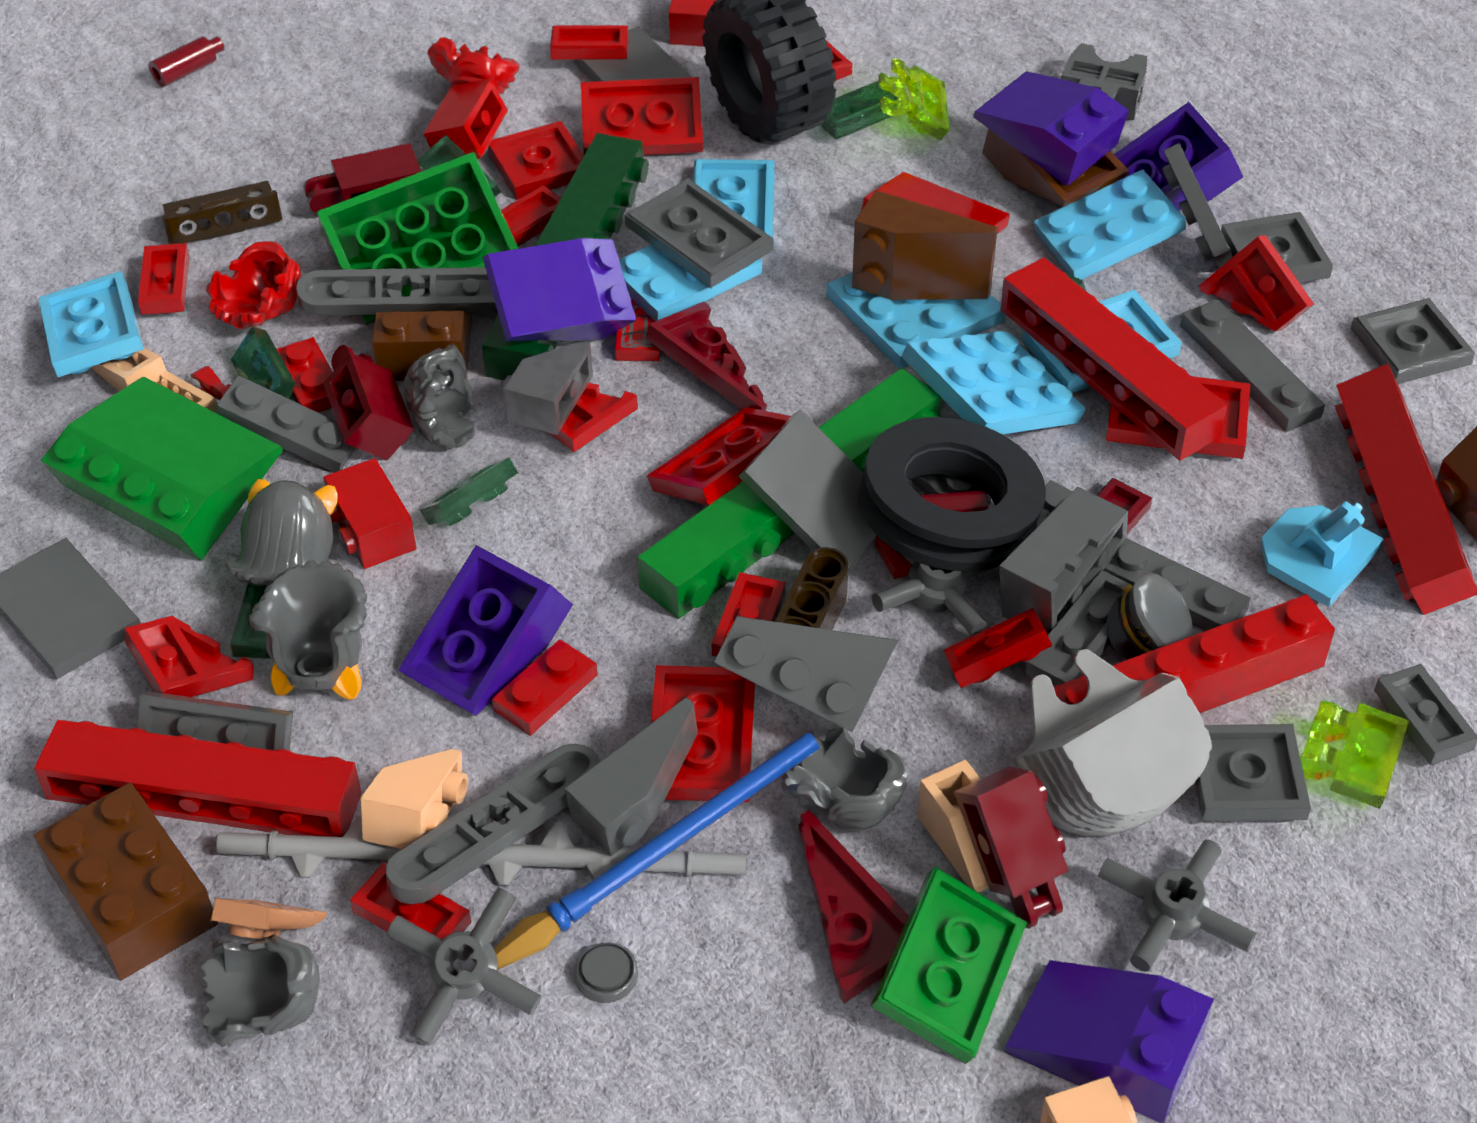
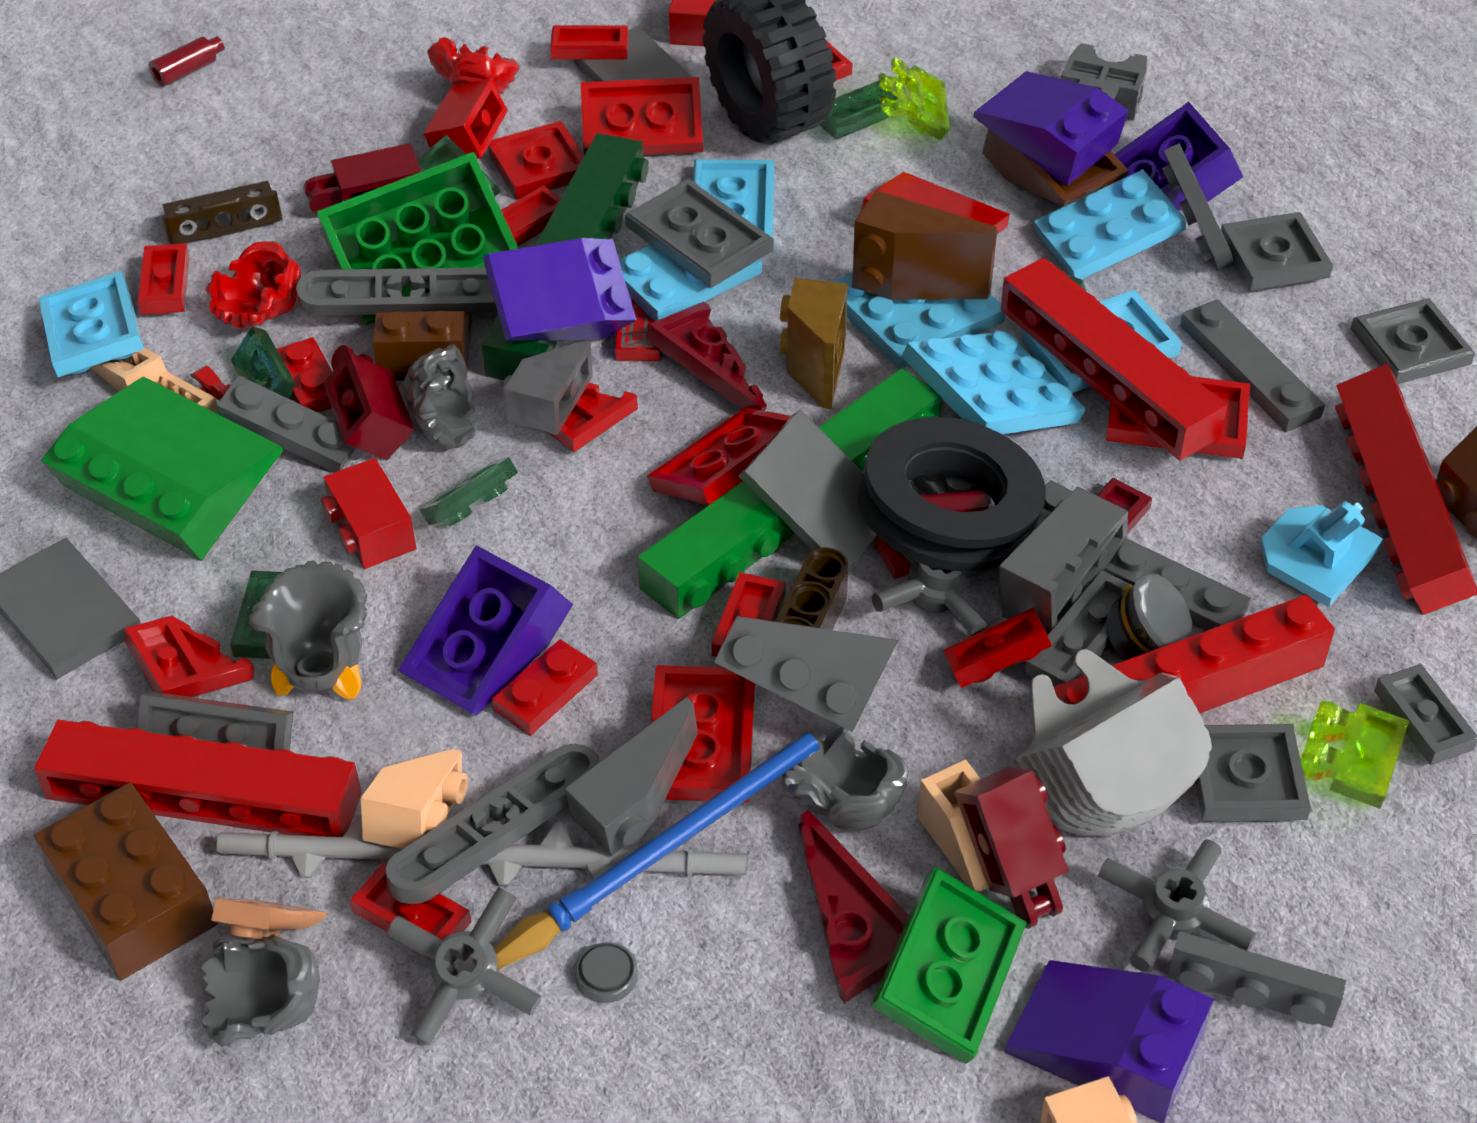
dark grey hair [225,479,340,587] -> none
red wing [1198,235,1315,332] -> none
none -> pearl gold slope [780,278,848,409]
none -> dark grey plate [1167,931,1347,1028]

